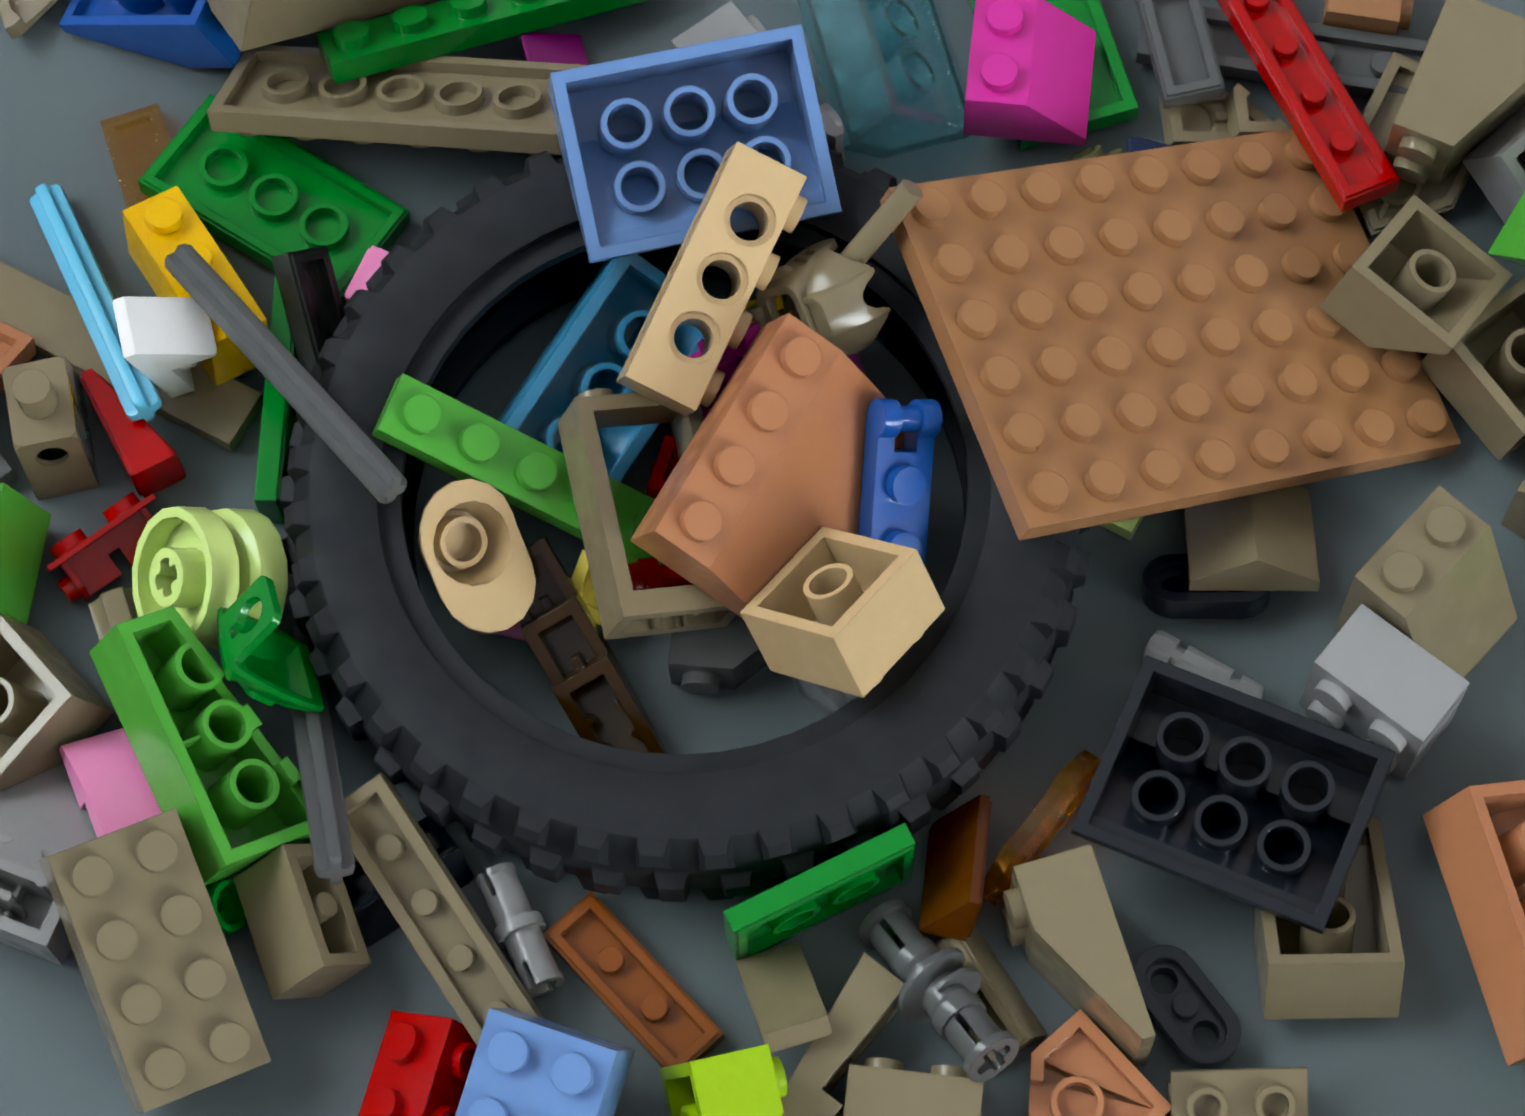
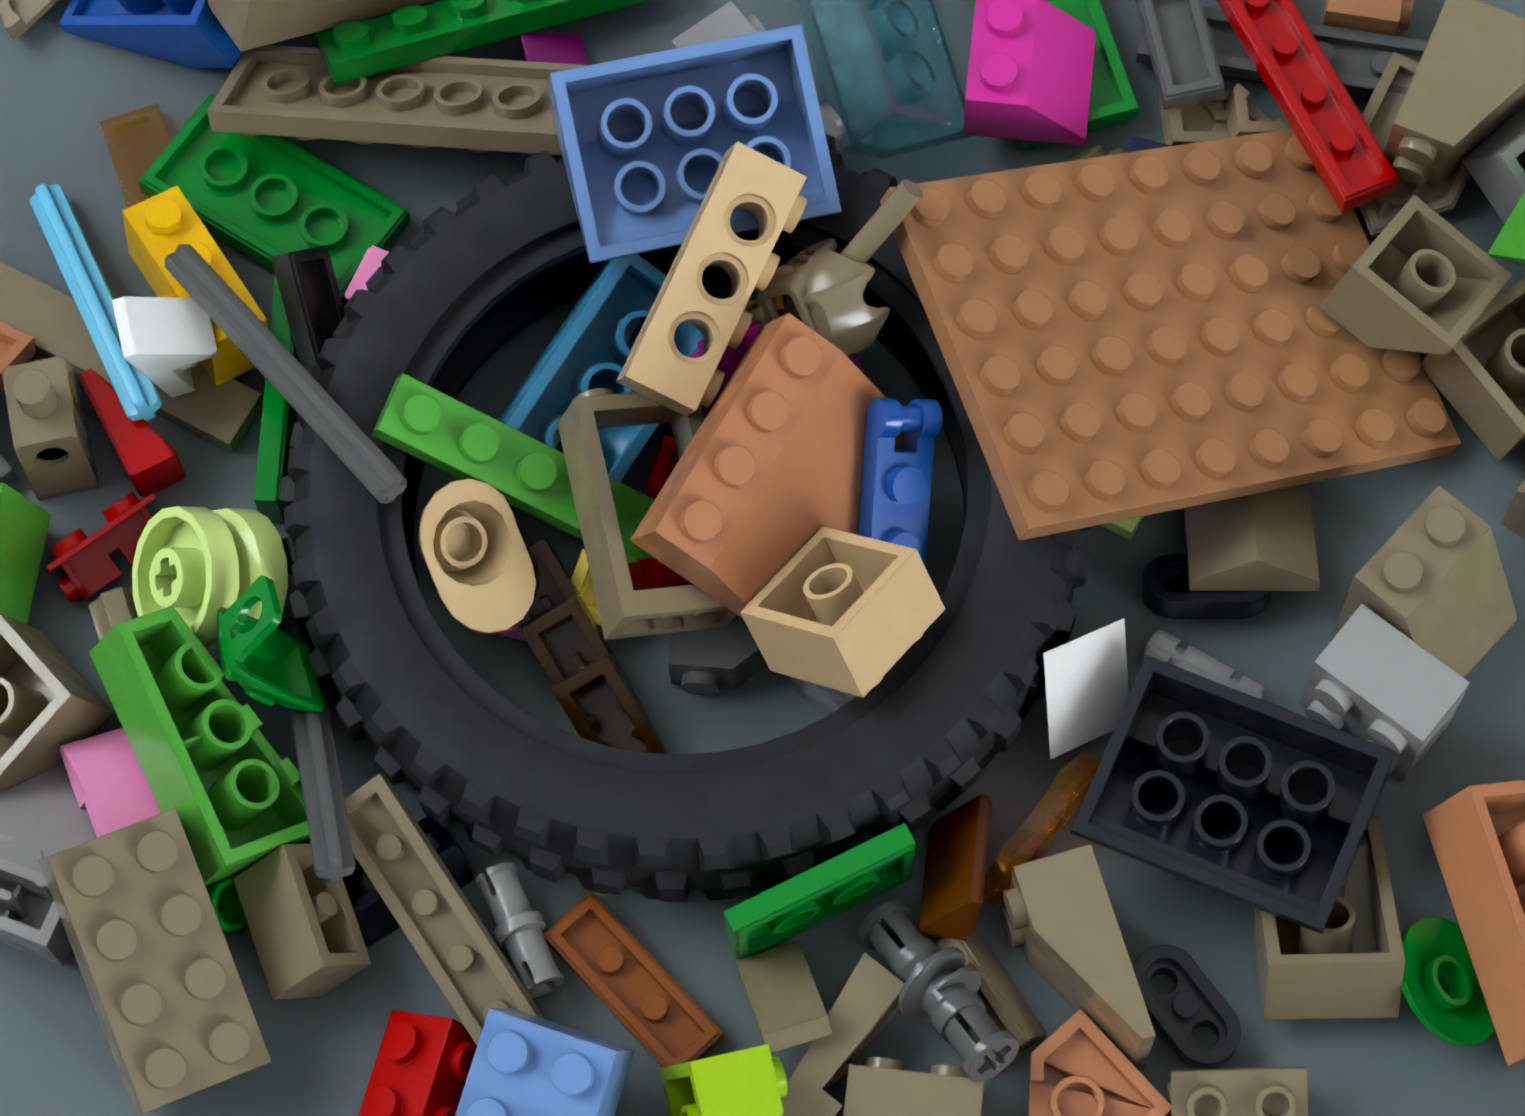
none -> white sticker [1043,618,1129,759]
none -> green dish [1401,917,1495,1047]

